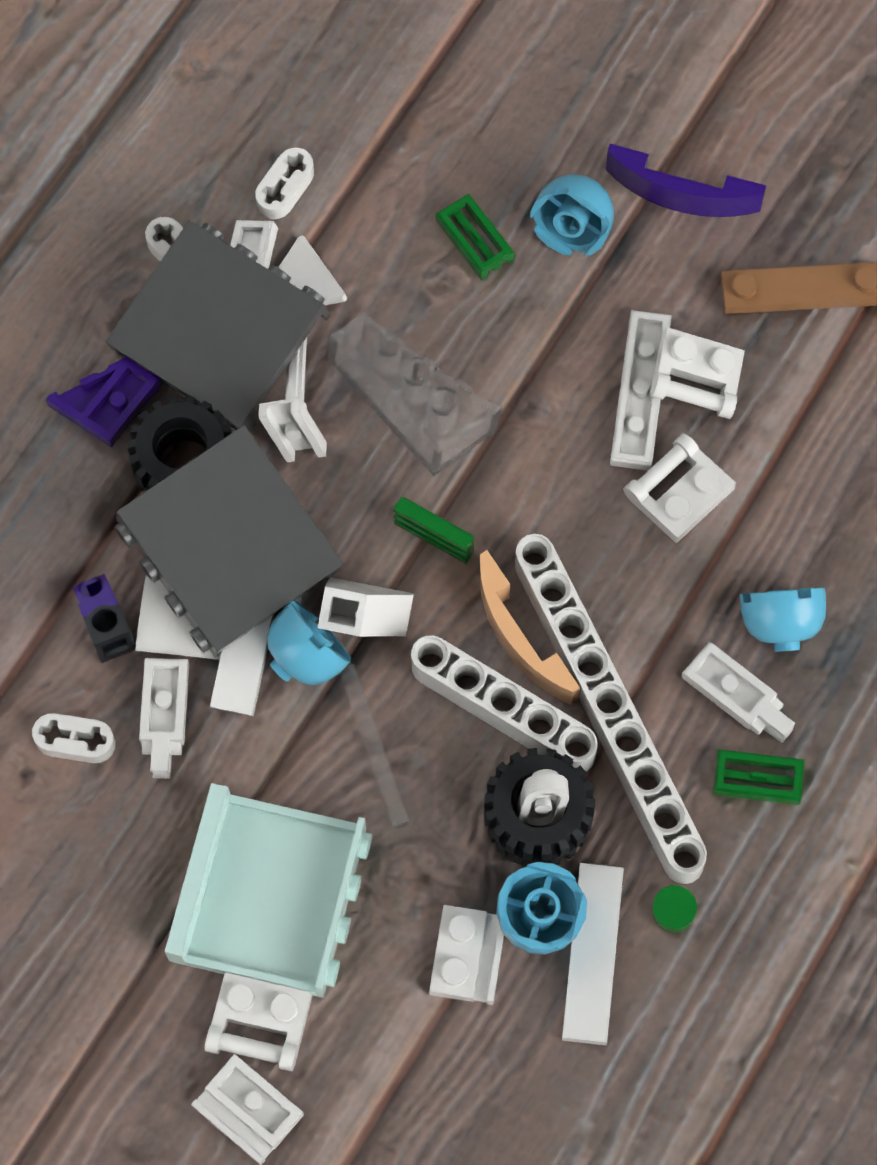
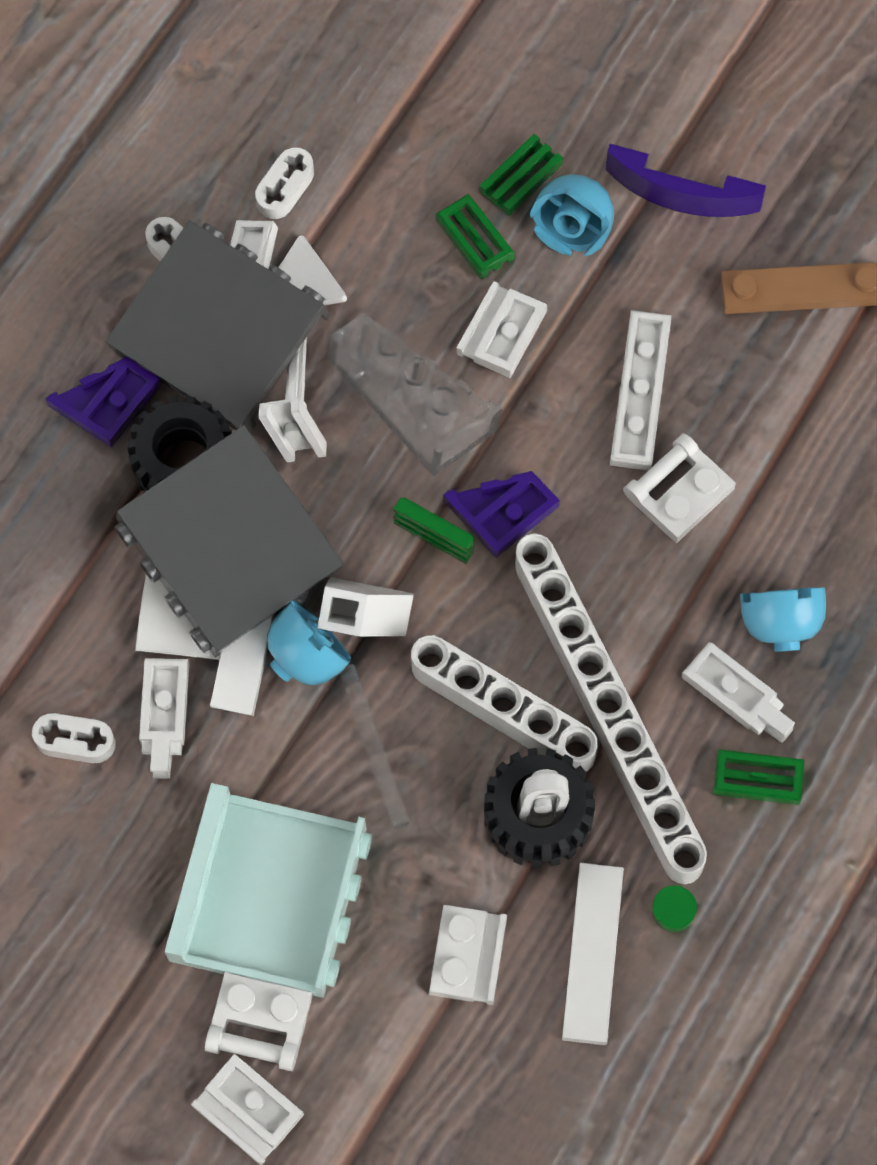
black leg [72,574,136,663] -> none
light nougat slope [480,550,580,705] -> none
medium azure cylinder [496,862,587,955] -> none
white plate [650,327,745,419] -> none
none -> dark purple wing [443,471,560,558]
none -> white plate [457,281,547,378]
none -> green tile [479,134,564,216]

